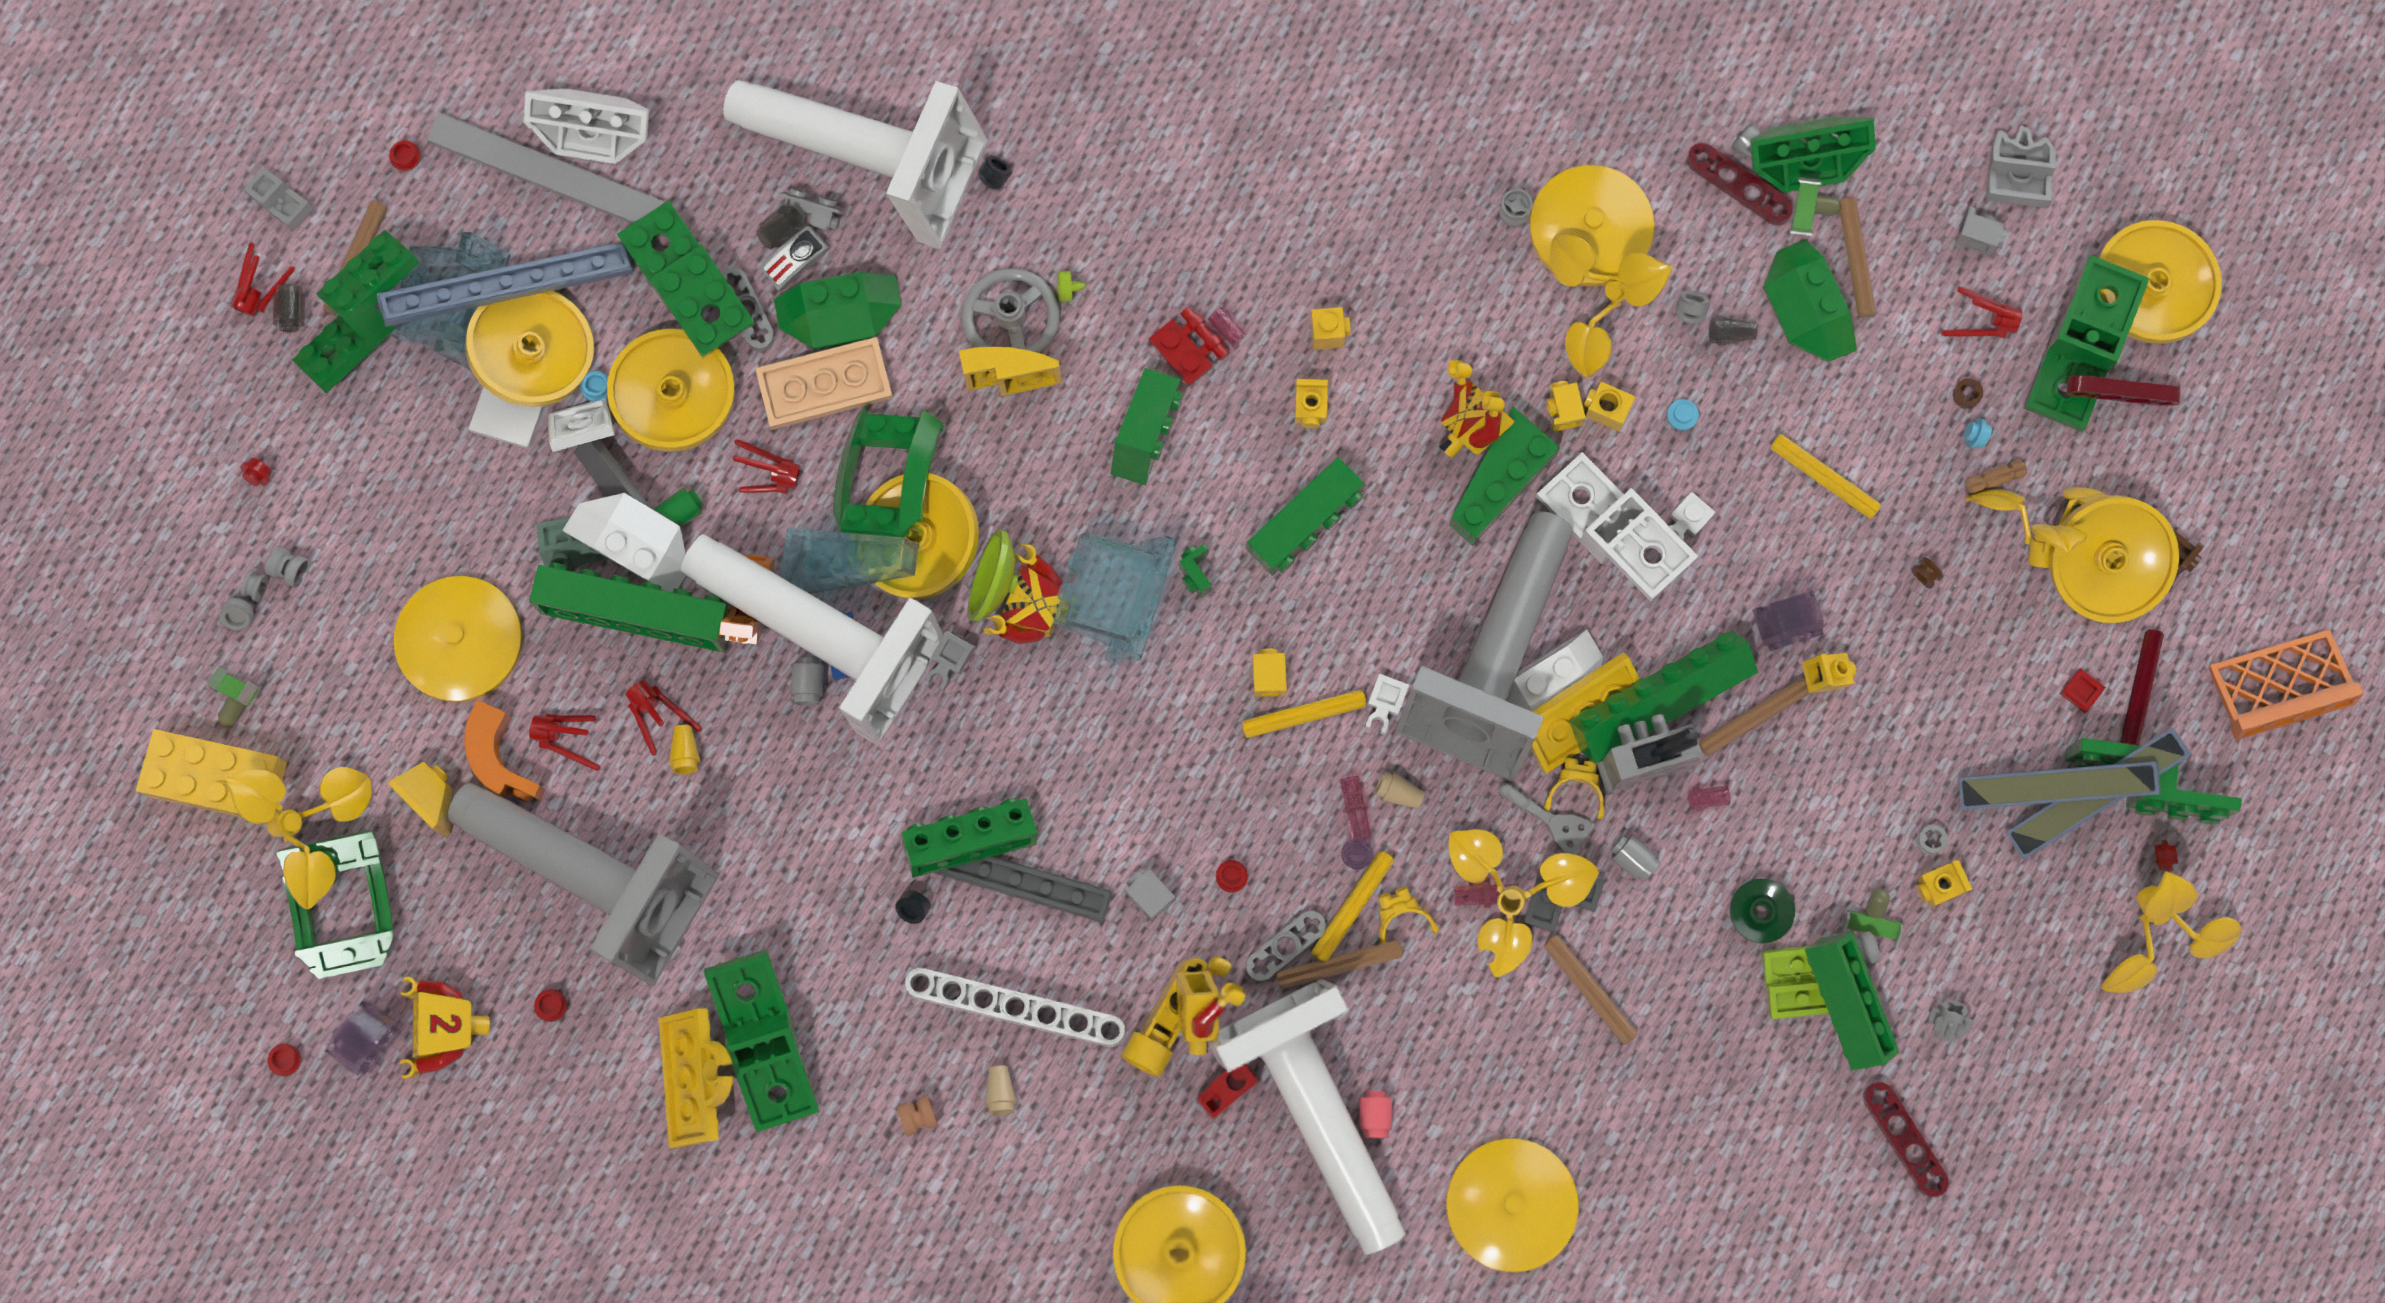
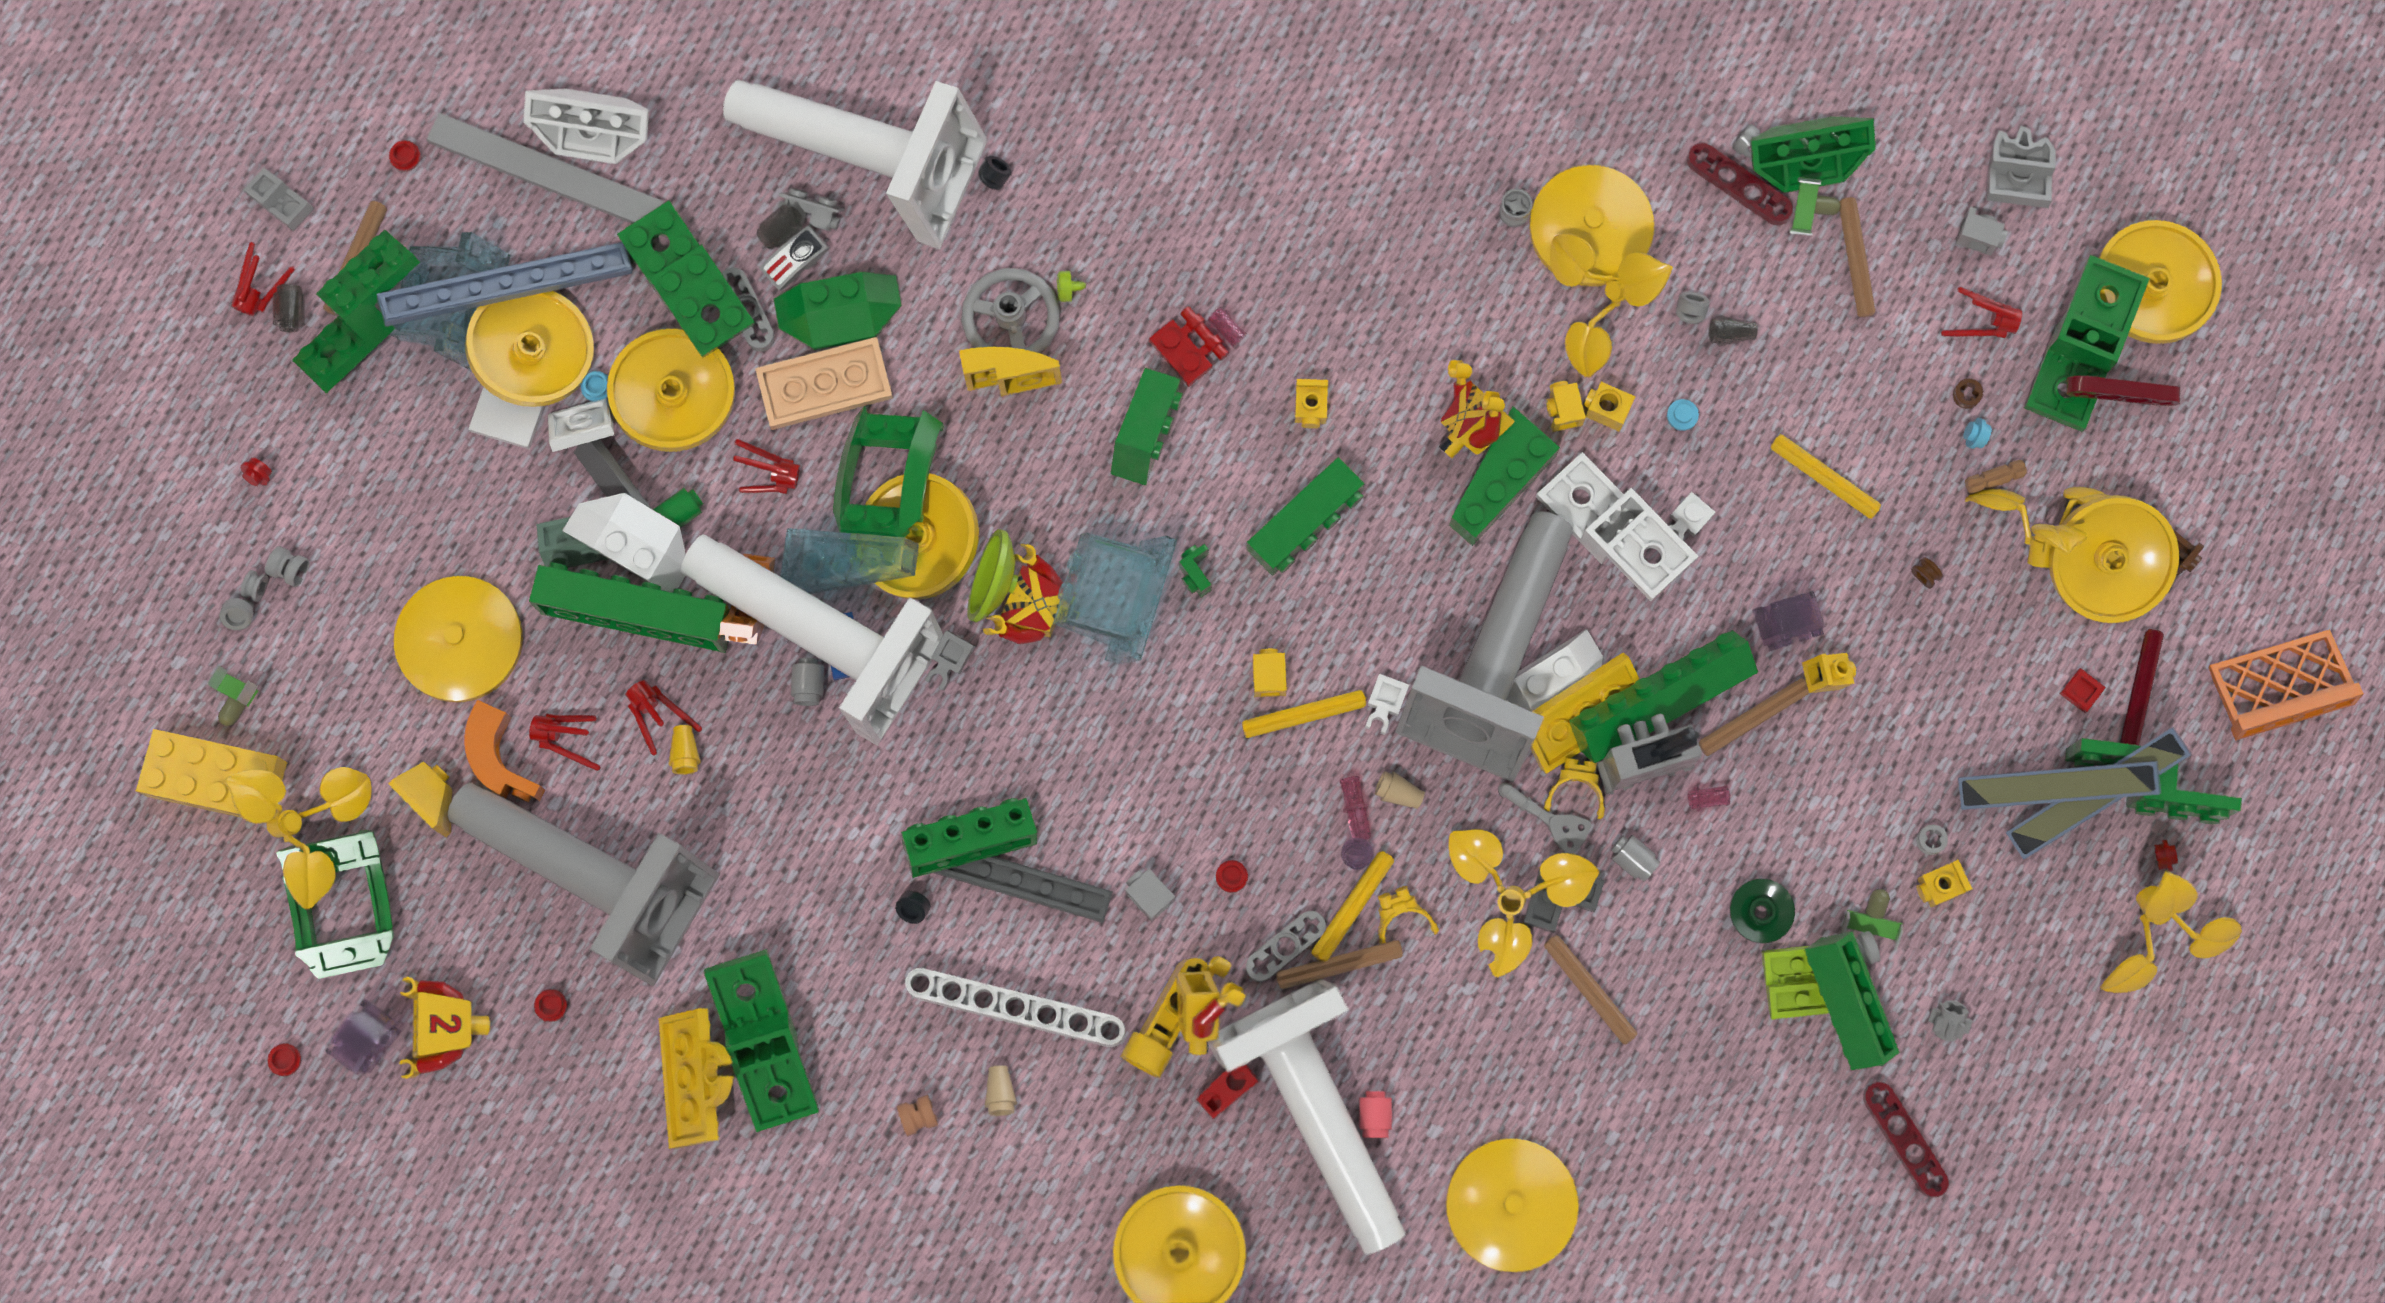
yellow brick [1310,307,1351,350] -> none
clear pink pin [1454,882,1519,908] -> none
green wedge [1763,239,1857,362] -> none

